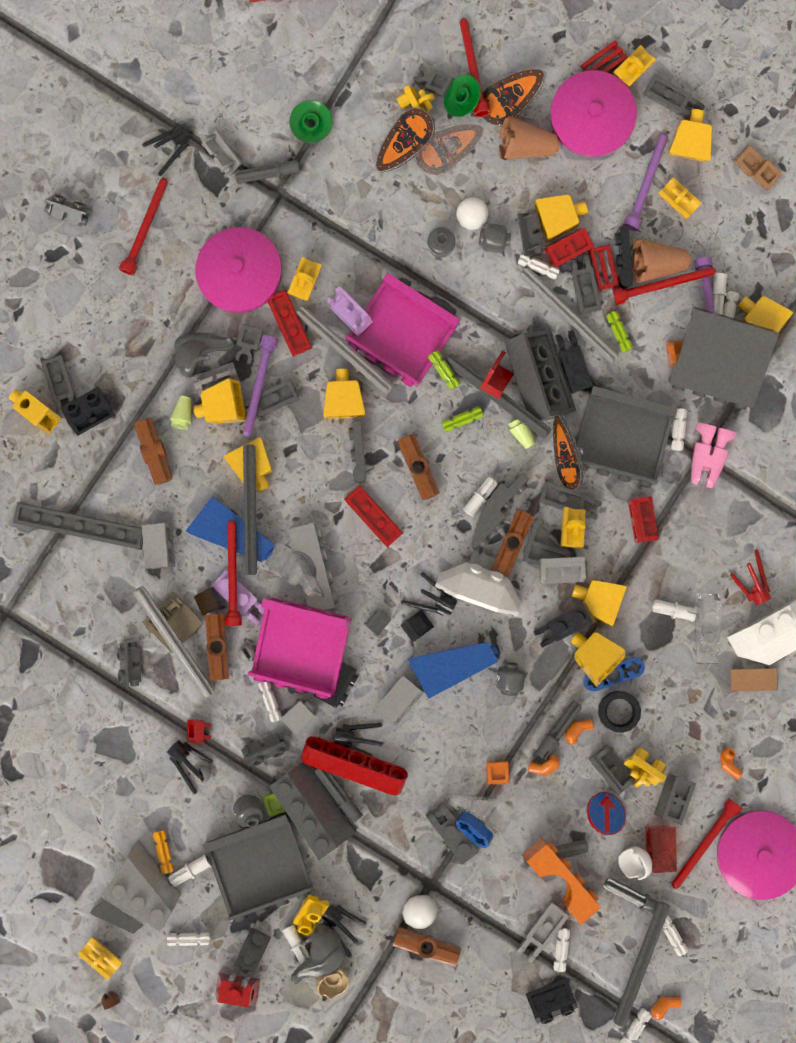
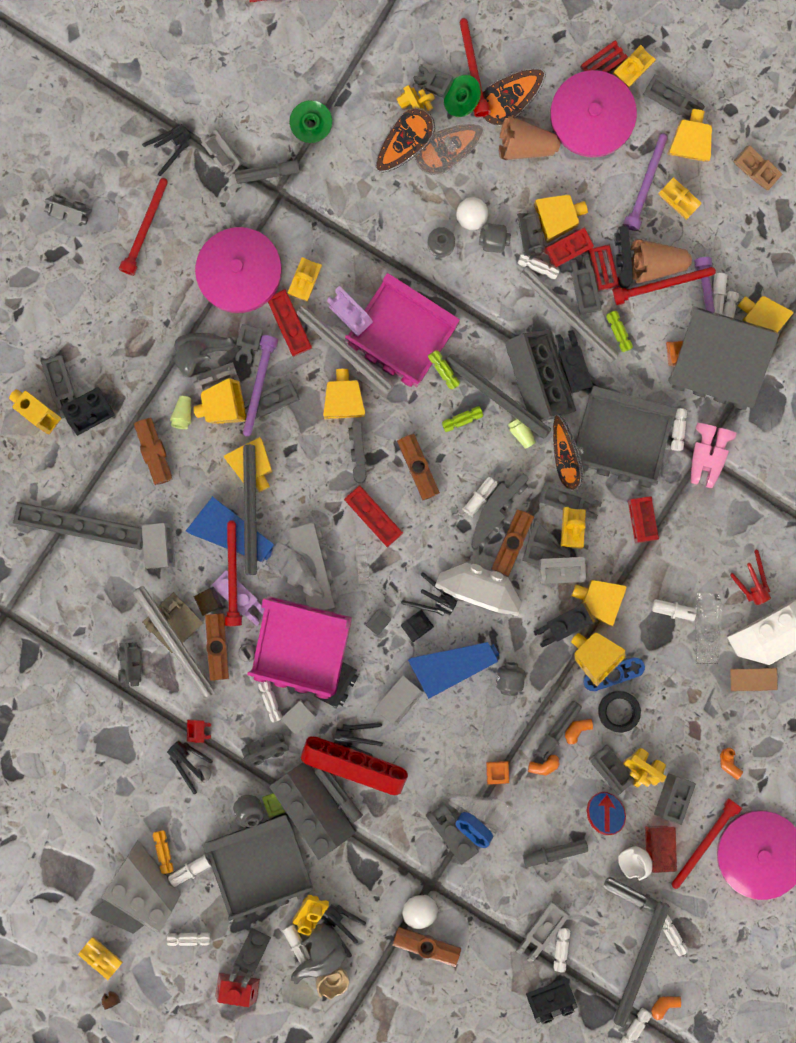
red panel [480,350,514,399] -> none
orange arch [522,838,601,925] -> none

